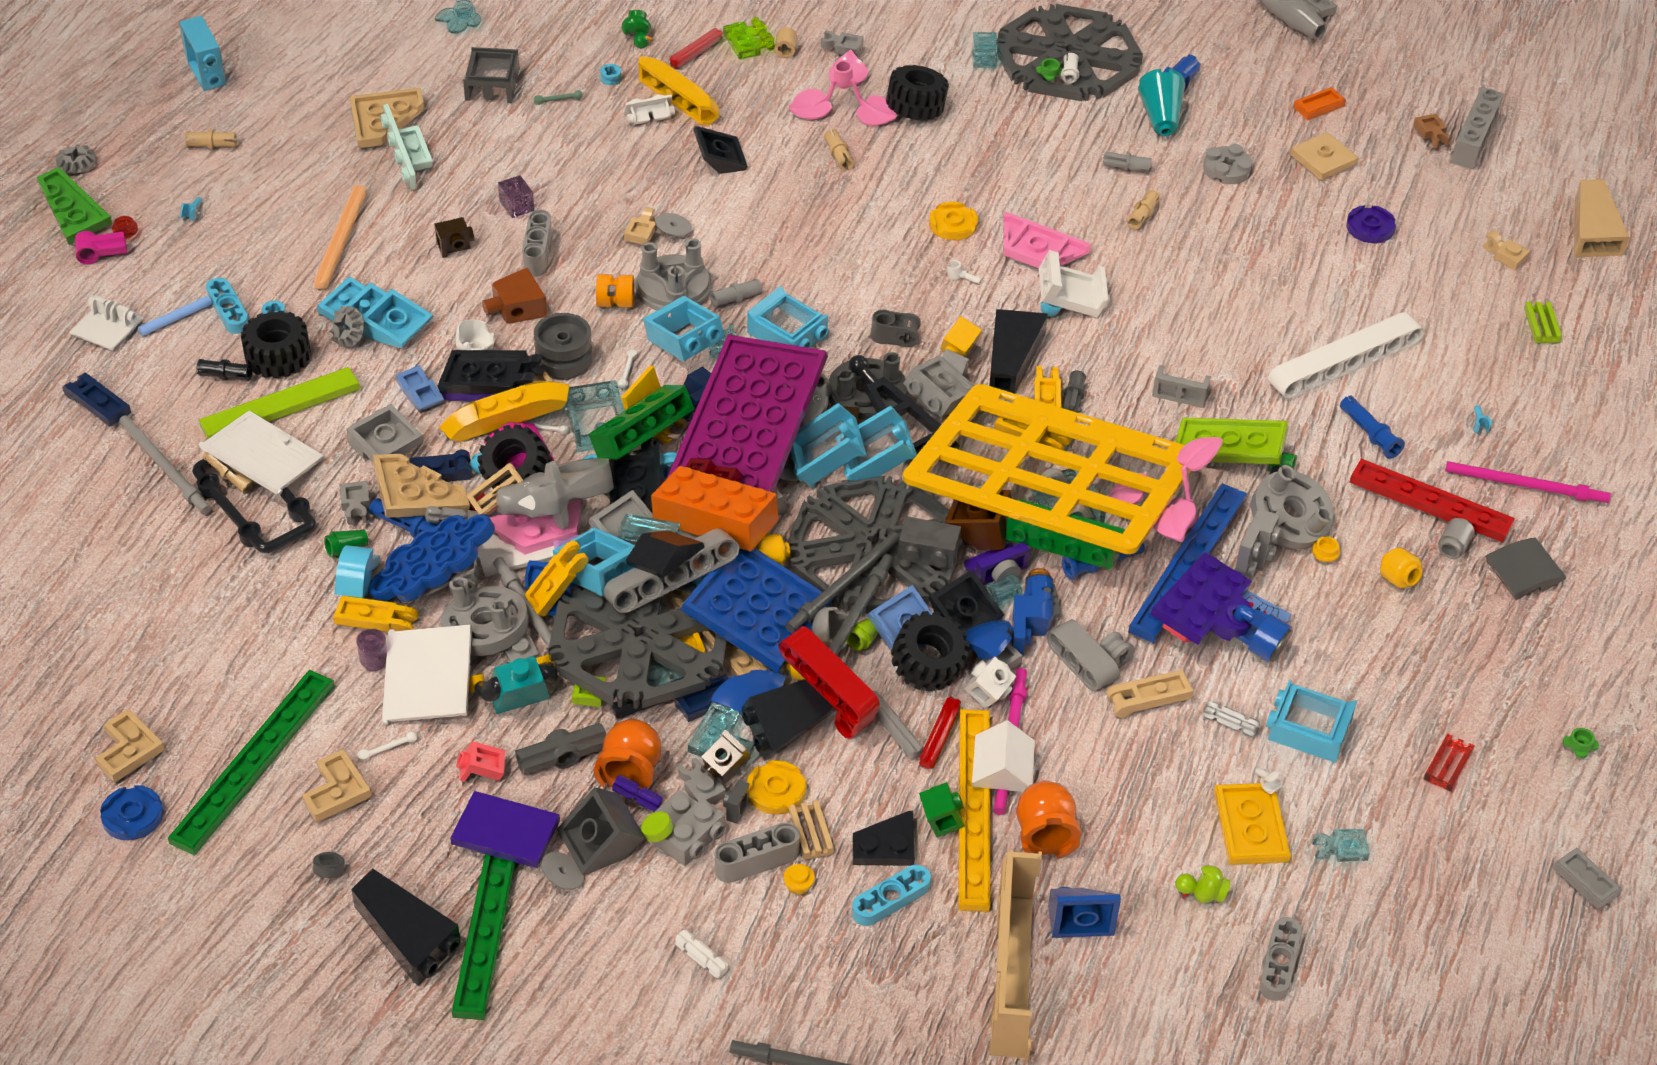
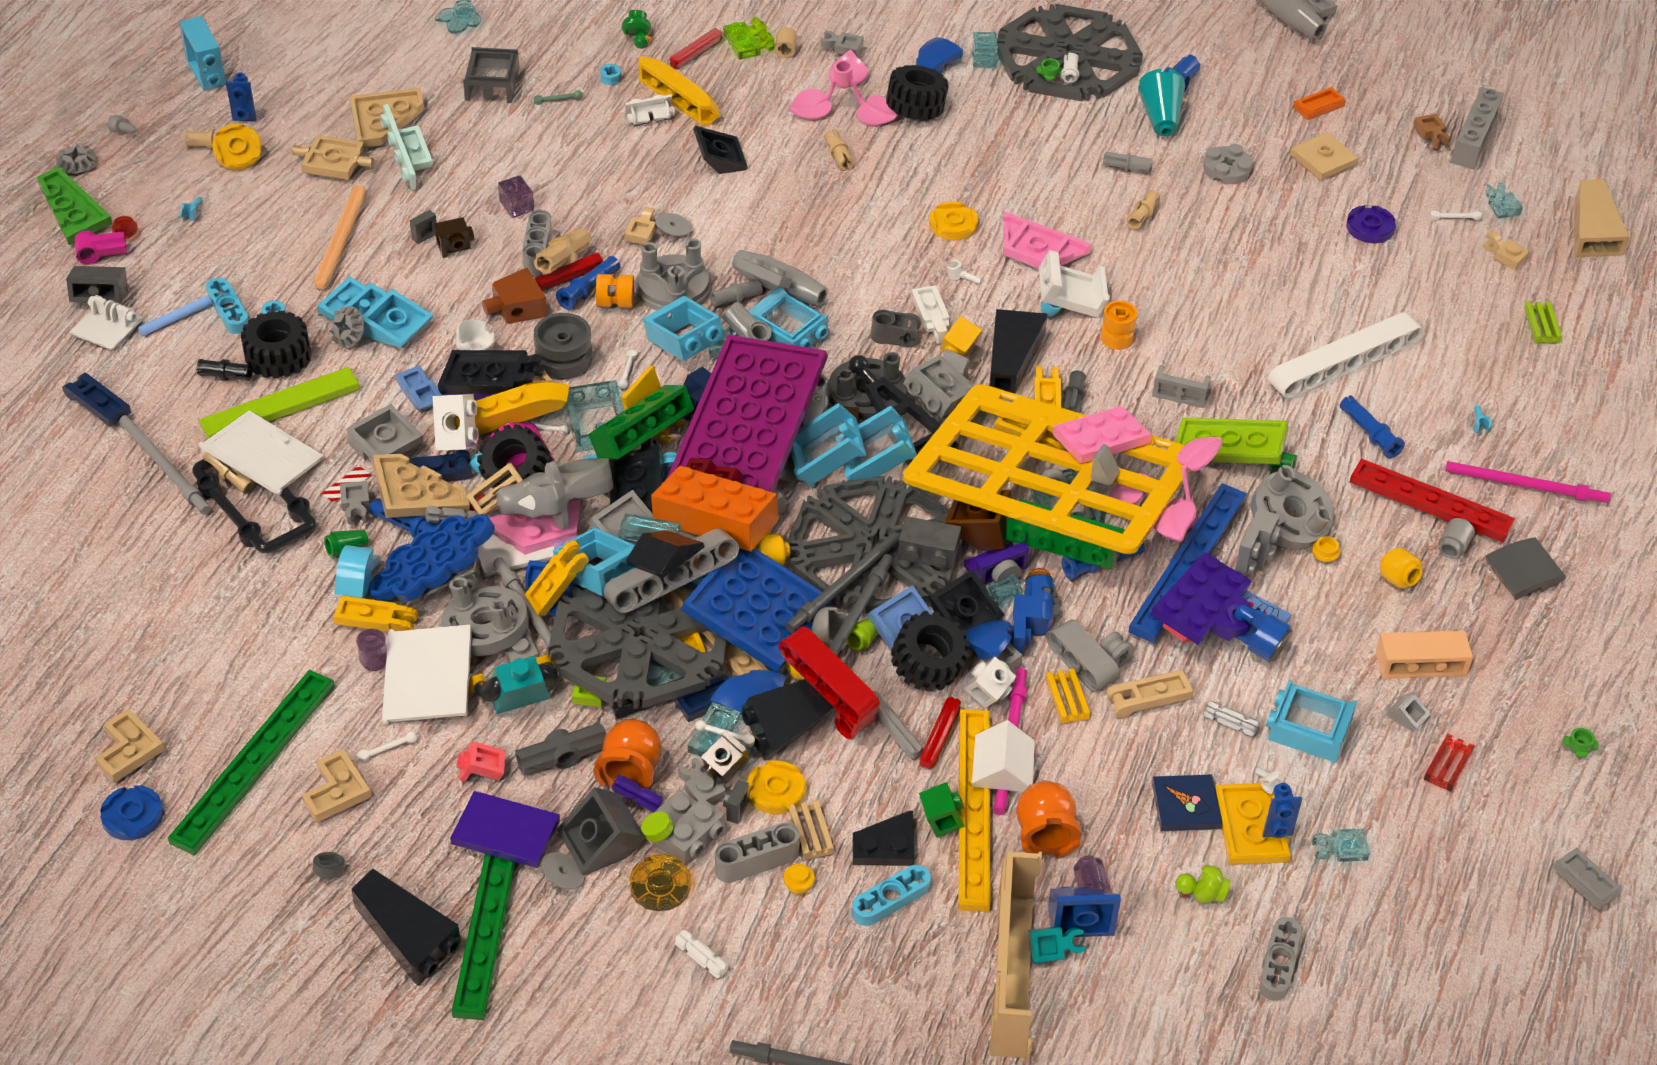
none -> dark grey brick [66,266,128,303]
none -> light grey bar [107,115,137,135]
none -> yellow tile [212,123,262,170]
none -> blue hinge [226,72,257,121]
none -> tan plate [292,135,374,180]
none -> sticker [321,466,372,503]
none -> dark grey plate [410,210,437,244]
none -> white brick [433,394,479,450]
none -> tan piece [533,227,592,274]
none -> red axle [534,253,603,291]
none -> blue pin [556,256,621,310]
none -> clear yellow tile [629,854,691,911]
none -> white hinge [695,720,755,747]
none -> light grey piece [722,302,772,341]
none -> light grey plate [732,250,828,306]
none -> white hinge [911,285,950,344]
none -> blue brick [916,37,963,73]
none -> teal plate [1028,926,1086,963]
none -> yellow tile [1045,668,1090,724]
none -> bright pink plate [1053,406,1151,464]
none -> clear purple brick [1073,855,1110,892]
none -> light grey slope [1091,444,1119,486]
none -> light orange wheel [1100,301,1138,350]
none -> dark blue tile [1152,774,1222,831]
none -> blue hinge [1262,783,1302,838]
none -> light nougat brick [1375,631,1473,678]
none -> light grey slope [1386,692,1431,732]
none -> white hinge [1430,210,1482,221]
none -> clear light blue plate [1485,182,1523,219]

